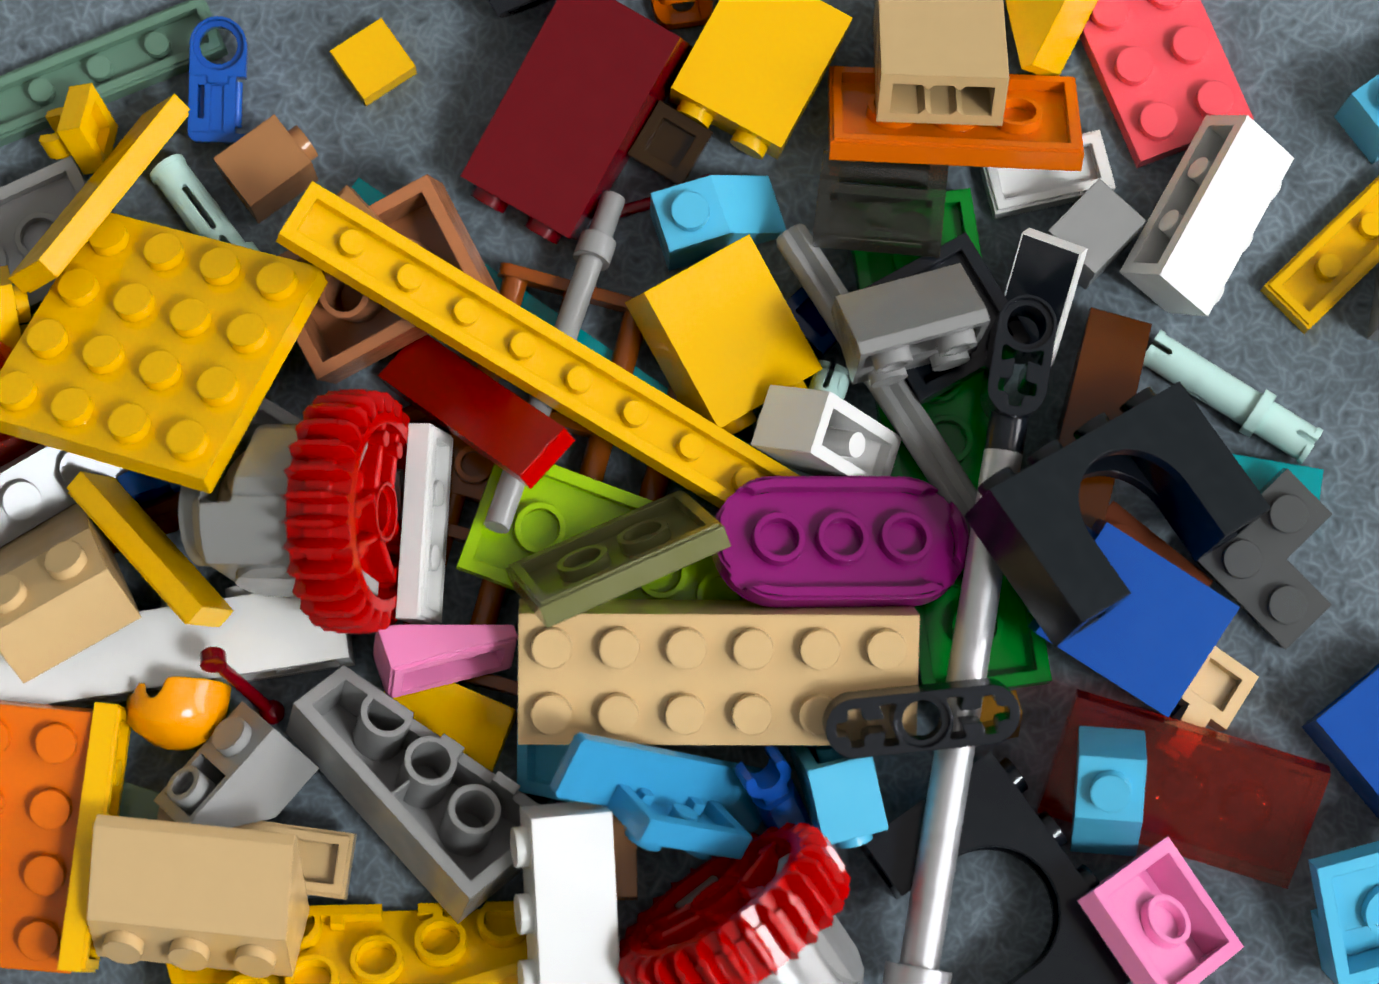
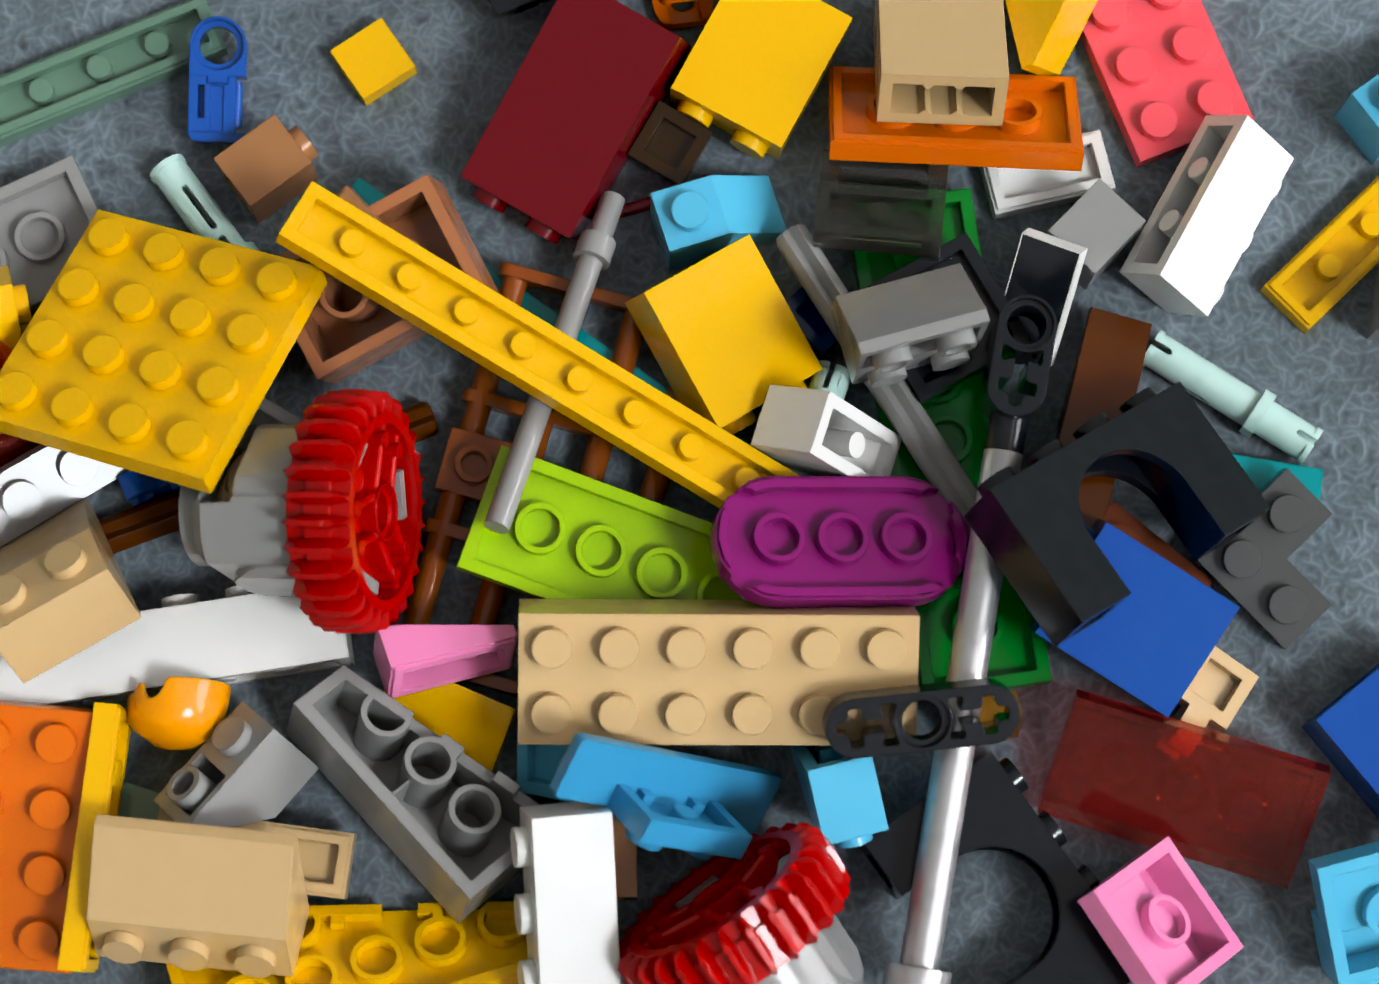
yellow tile [8,93,190,294] -> none
yellow tile [39,83,118,175] -> none
yellow tile [66,471,234,627] -> none
dark red hinge [200,647,285,725] -> none
red tile [378,335,576,489] -> none
white tile [395,423,454,625] -> none
olive tile [506,490,731,628] -> none
blue bar [735,745,813,829] -> none
medium azure slope [1070,726,1147,856] -> none

